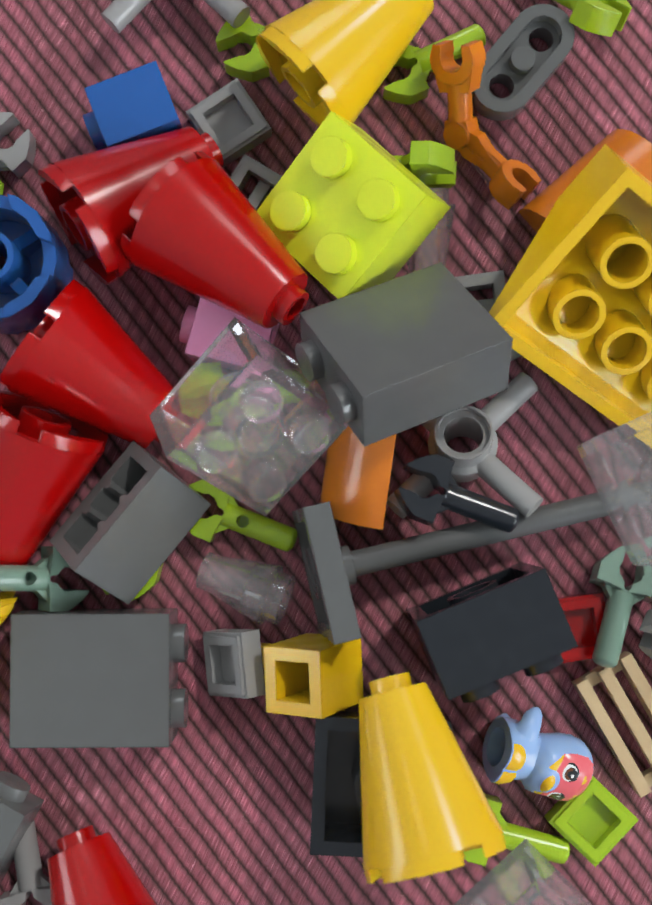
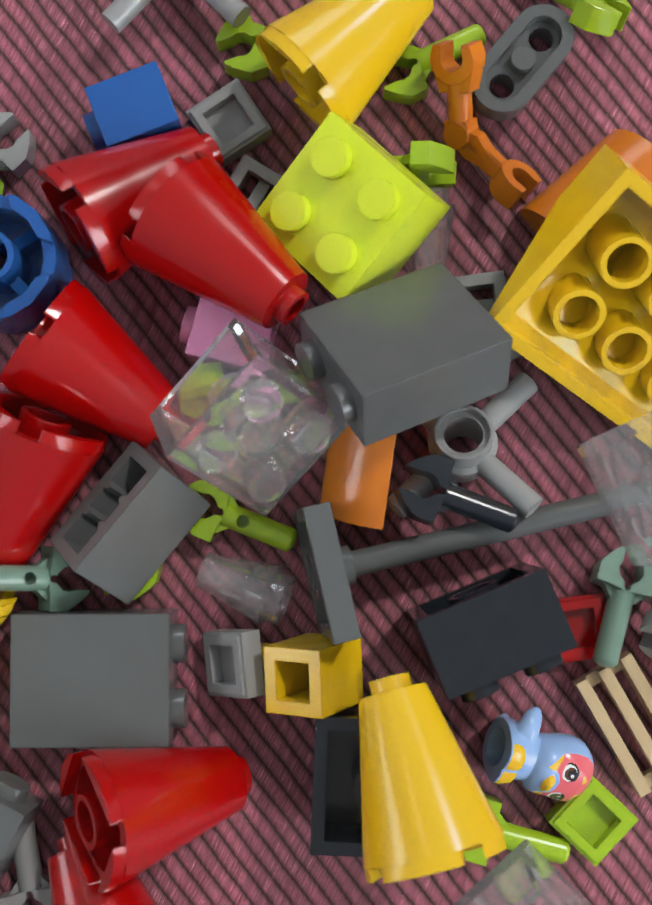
none -> red cone [60,746,252,893]

